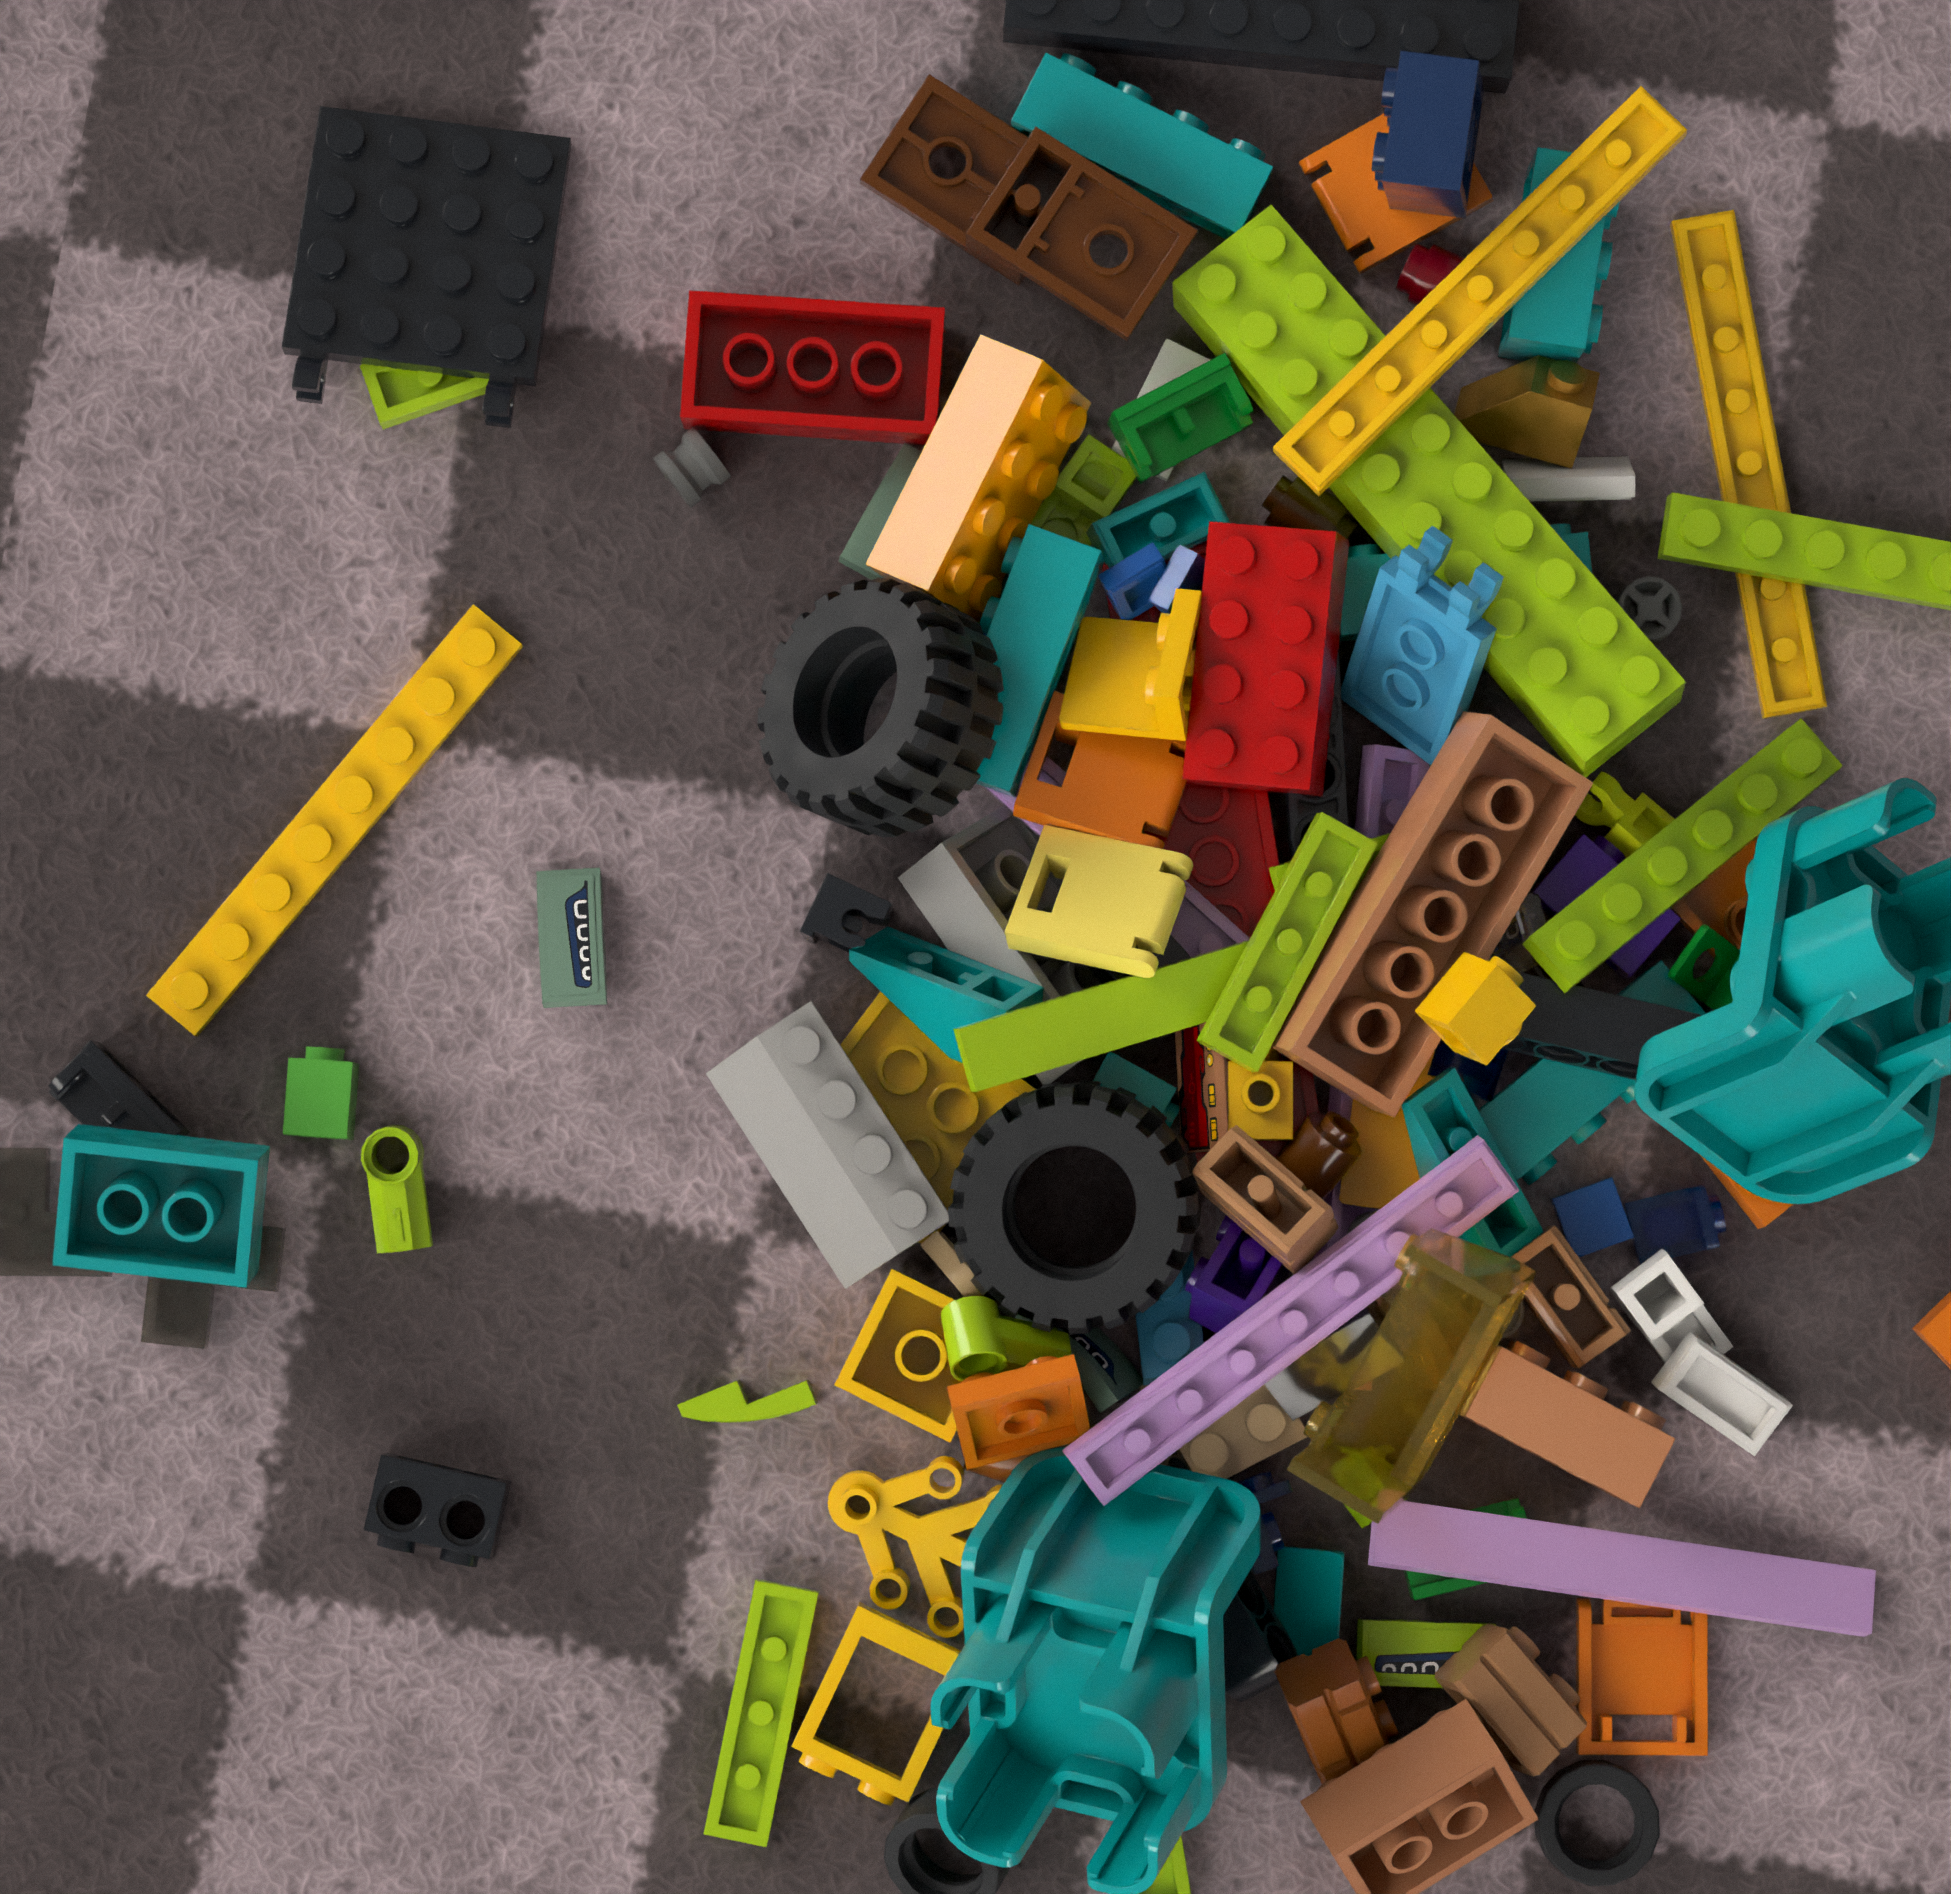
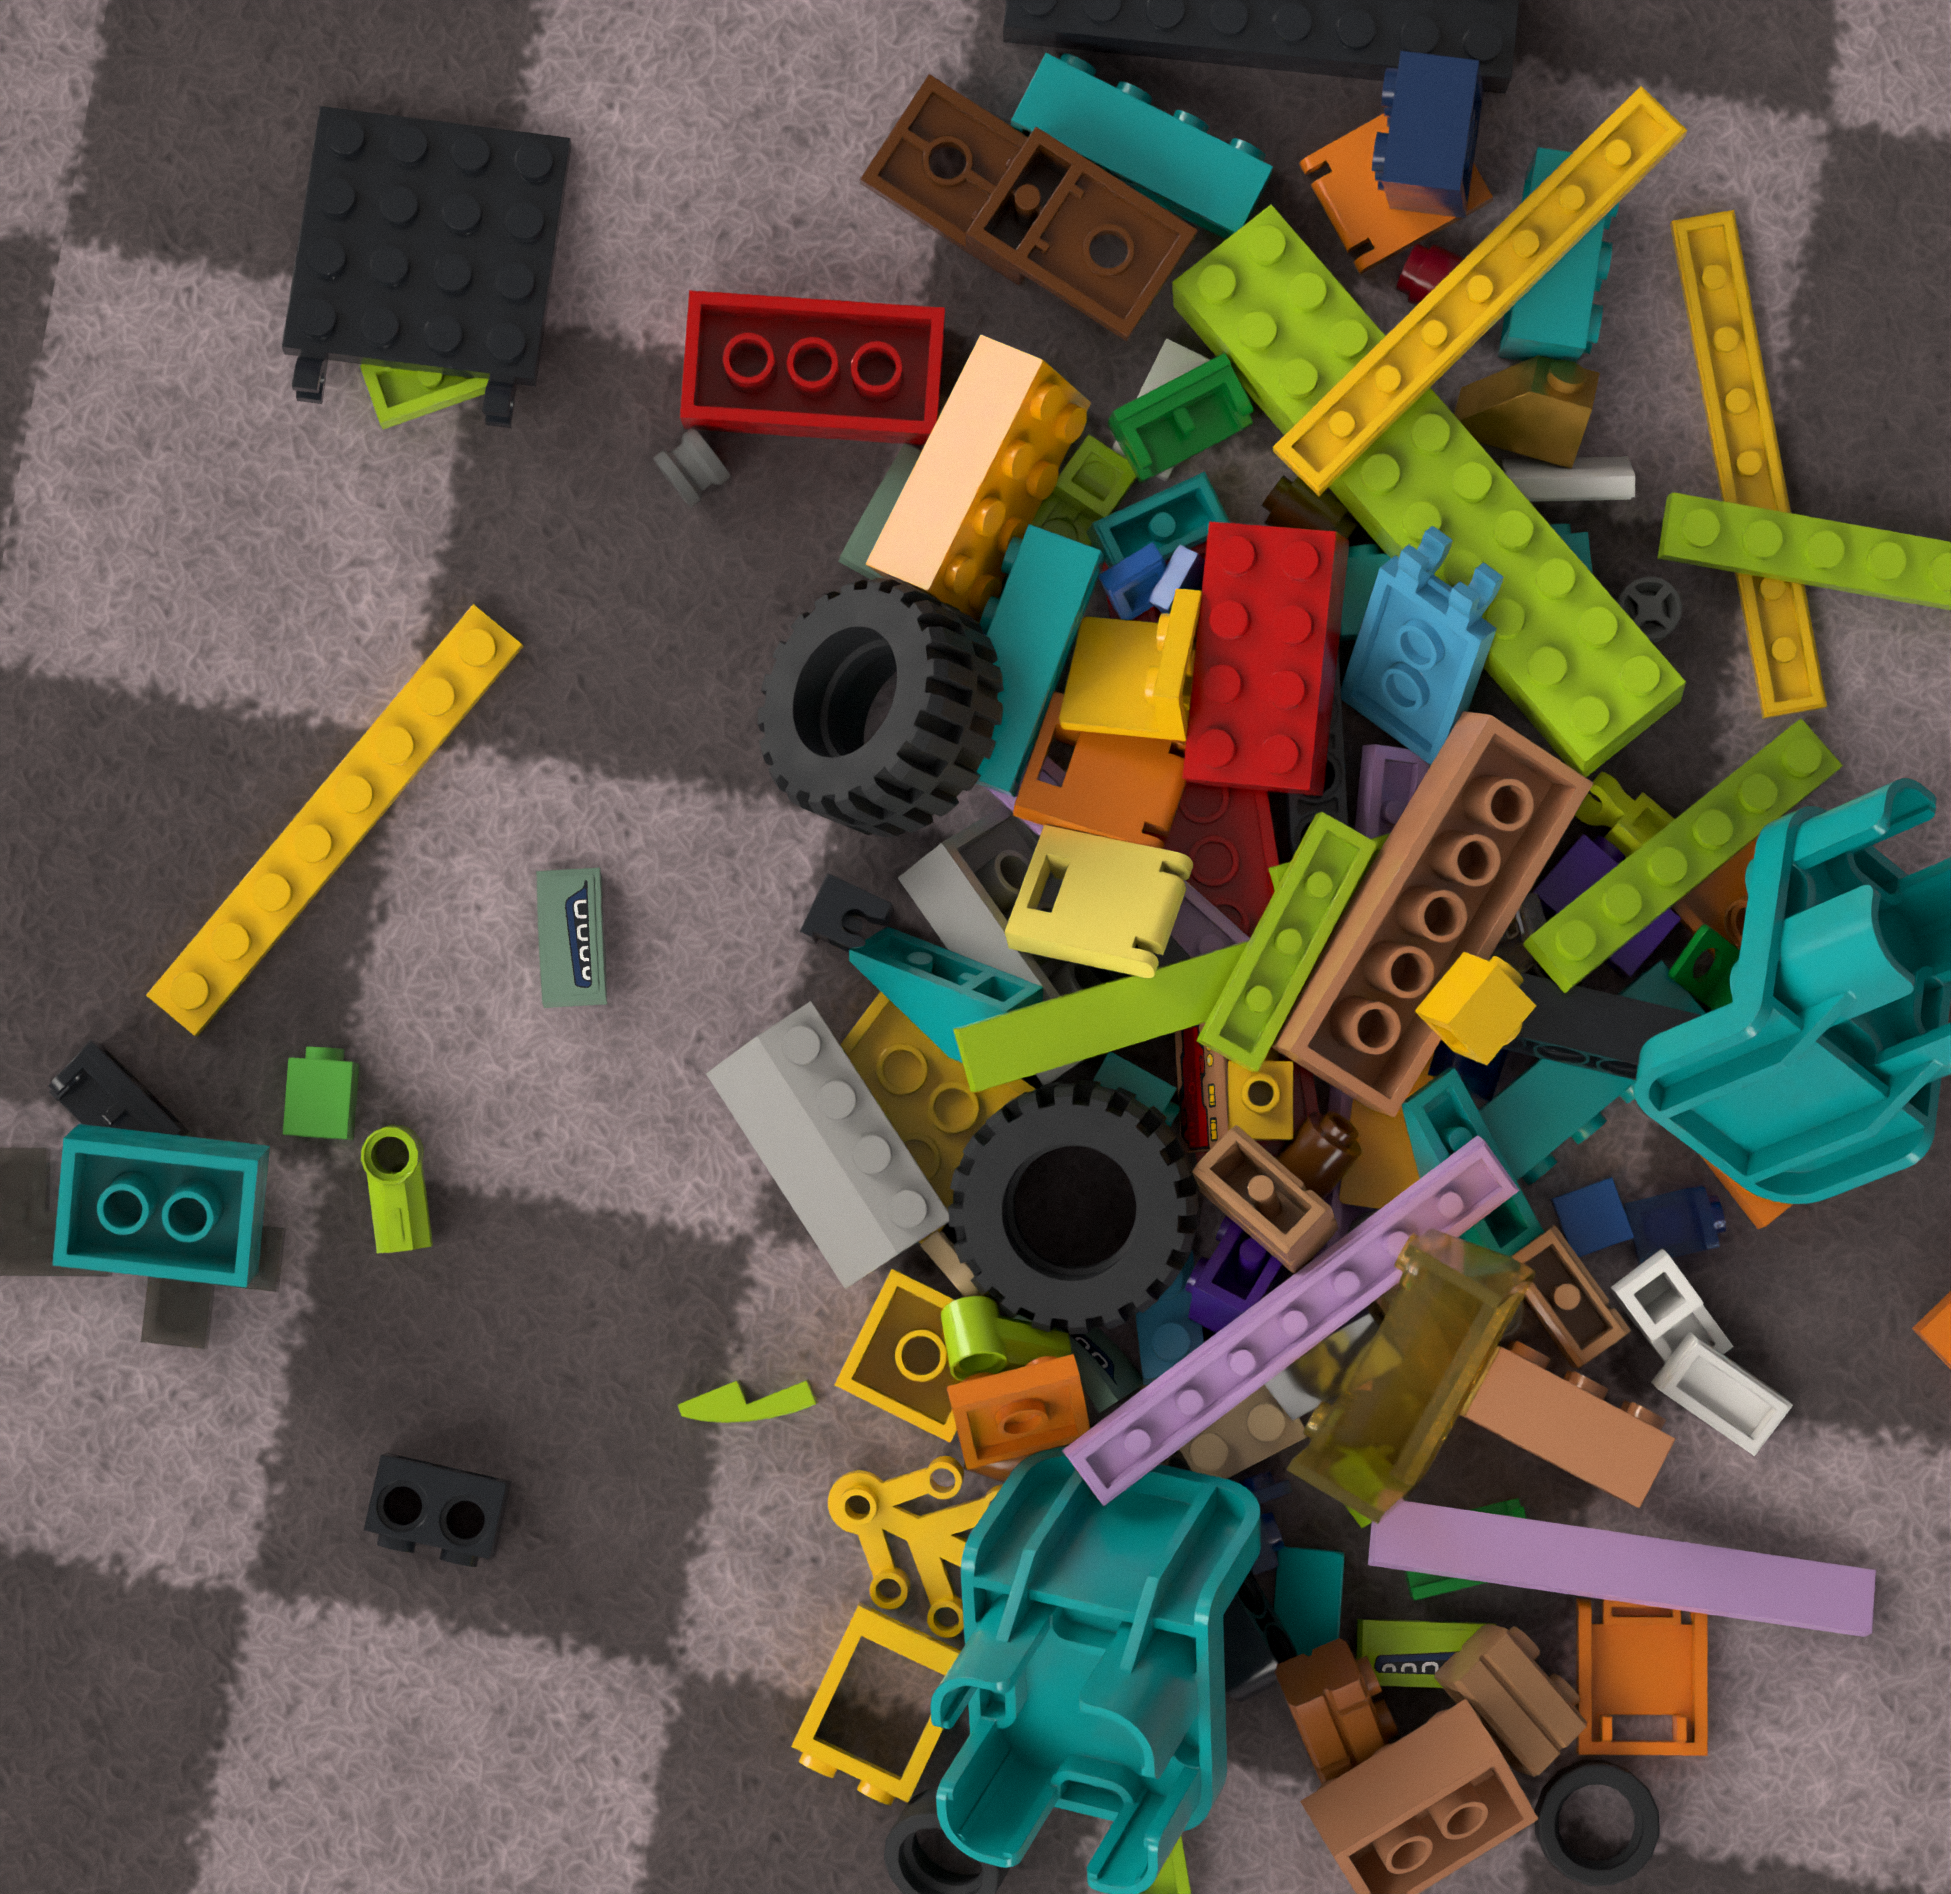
lime plate [704,1579,819,1847] -> none

